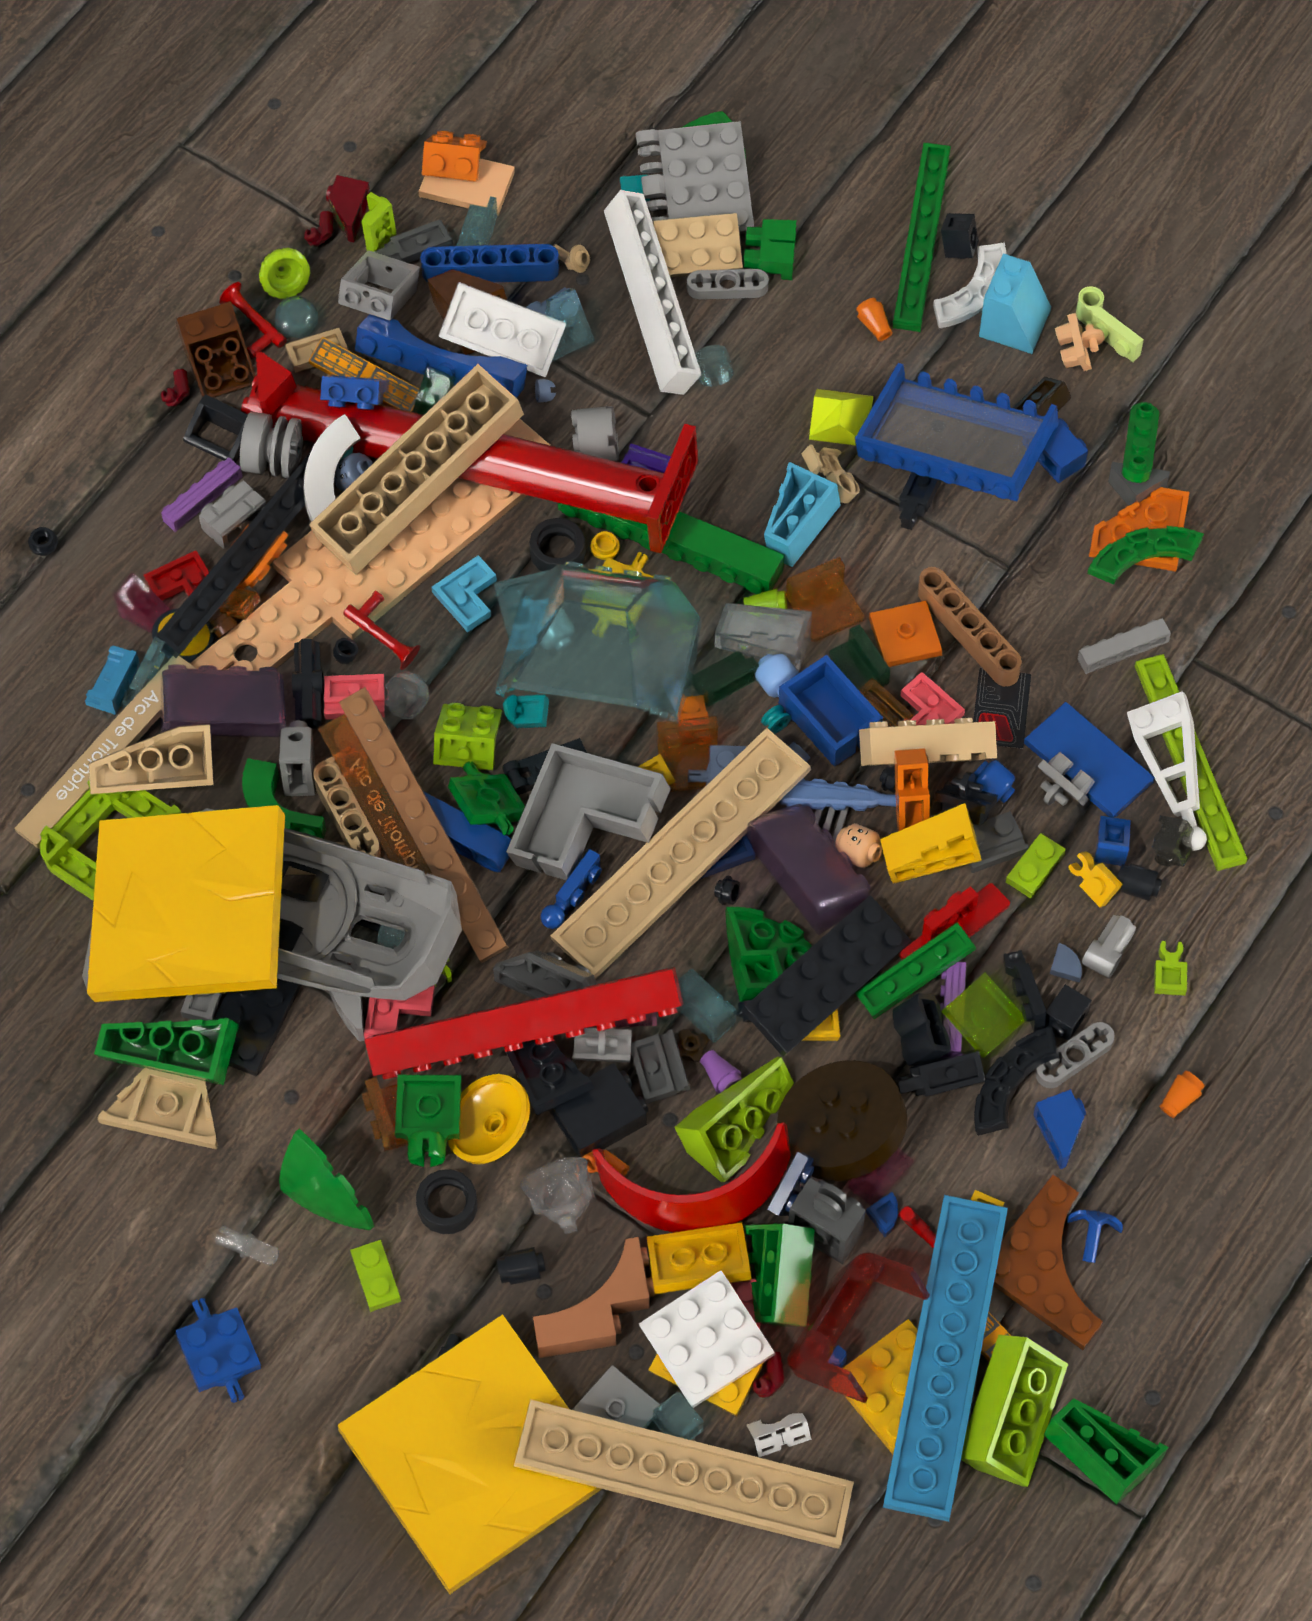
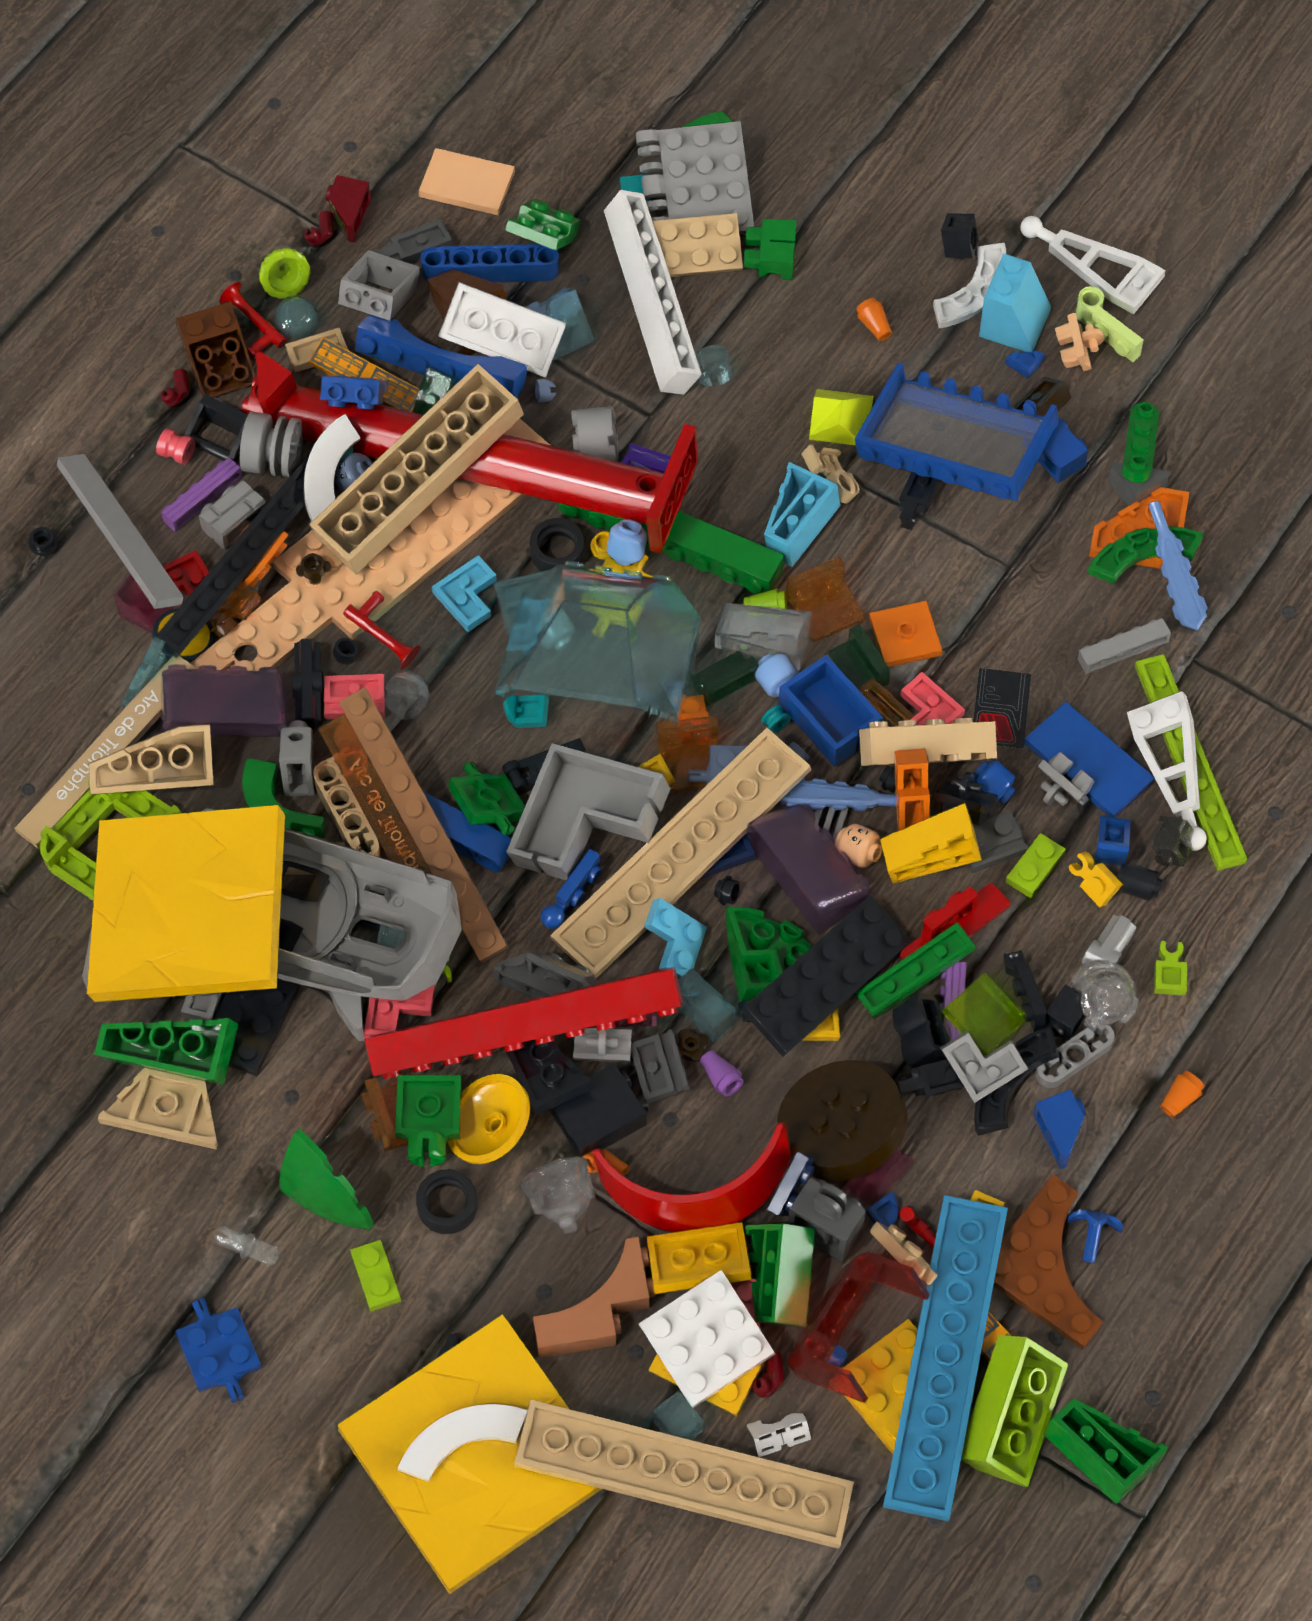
dark azure hinge [85,646,141,715] -> none
lime bracket [362,192,397,252] -> none
orange bracket [422,131,487,181] -> none
lime bracket [433,703,502,770] -> none
clear light blue panel [456,196,498,246] -> none
black brick [497,1247,546,1285] -> none
tan plate [554,244,590,273] -> none
light grey plate [572,1365,662,1428] -> none
lime wedge [674,1057,794,1182] -> none
light grey beam [687,269,769,299] -> none
green tile [892,142,951,332] -> none
medium nougat beam [918,567,1022,687] -> none
sand blue tile [1050,943,1082,983] -> none
none -> light grey tile [57,454,183,609]
none -> coral wheel [156,428,195,465]
none -> dark brown plate [296,553,331,585]
none -> white tile [398,1404,528,1482]
none -> green plate [505,199,581,250]
none -> light blue head [607,520,647,566]
none -> medium azure plate [644,898,707,983]
none -> tan plate [869,1221,938,1286]
none -> light grey plate [940,1031,1028,1103]
none -> blue tile [1005,350,1046,379]
none -> white plate [1020,216,1165,314]
none -> clear helmet [1071,959,1139,1032]
none -> medium blue sword [1148,501,1208,631]

